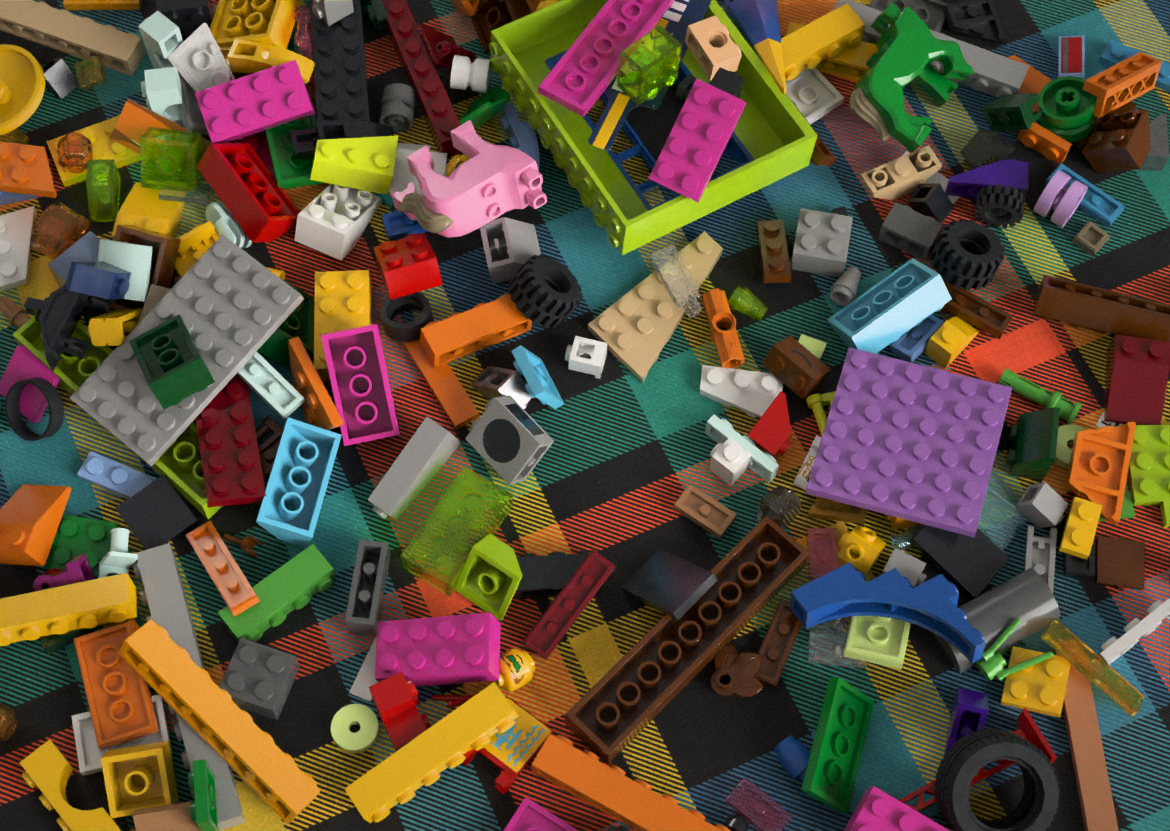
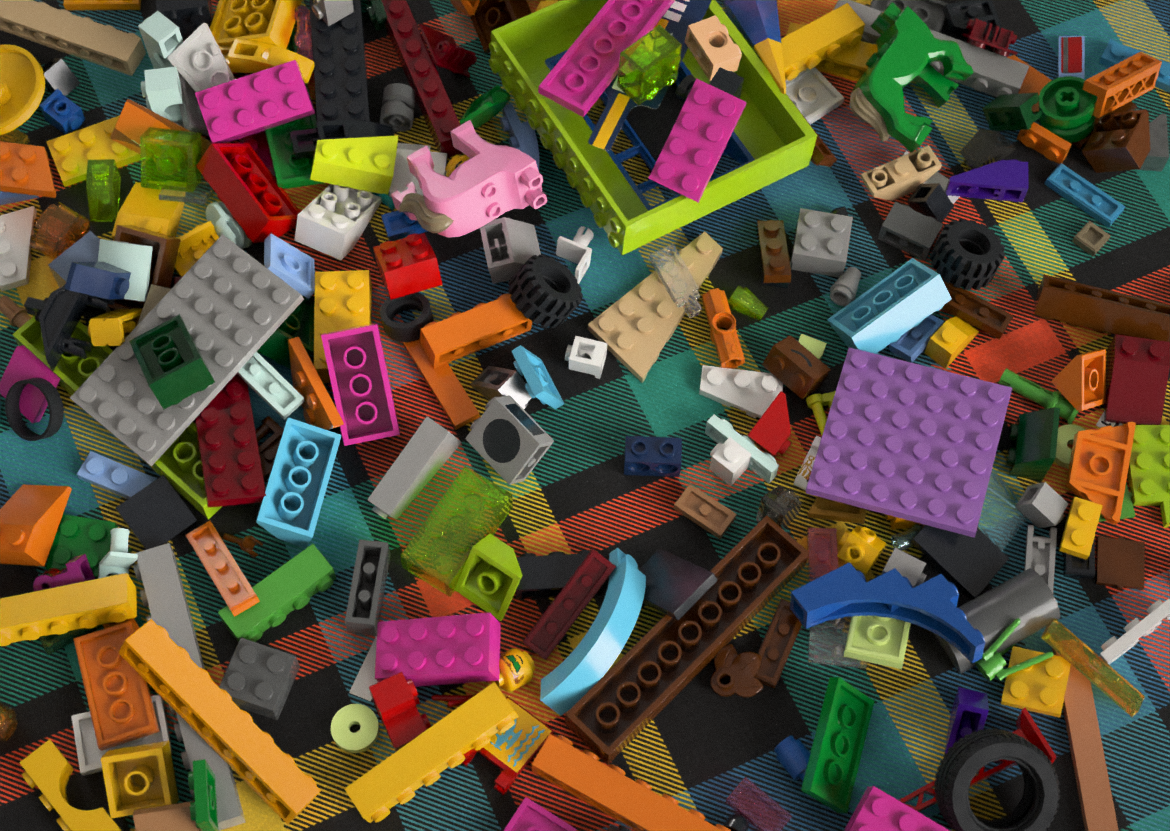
clear orange head [58,132,93,173] -> none
clear yellow plate [74,55,107,90] -> none
white wheel [450,55,490,93] -> none
black tyre [975,184,1025,228] -> none
lavender wheel [1033,170,1088,228] -> none
none -> blue brick [39,89,85,135]
none -> light blue plate [264,233,315,299]
none -> medium azure arch [540,548,646,716]
none -> white bracket [556,227,594,284]
none -> dark blue brick [624,436,682,477]
none -> dark red hinge [962,18,1018,57]
none -> orange slope [1051,349,1106,411]

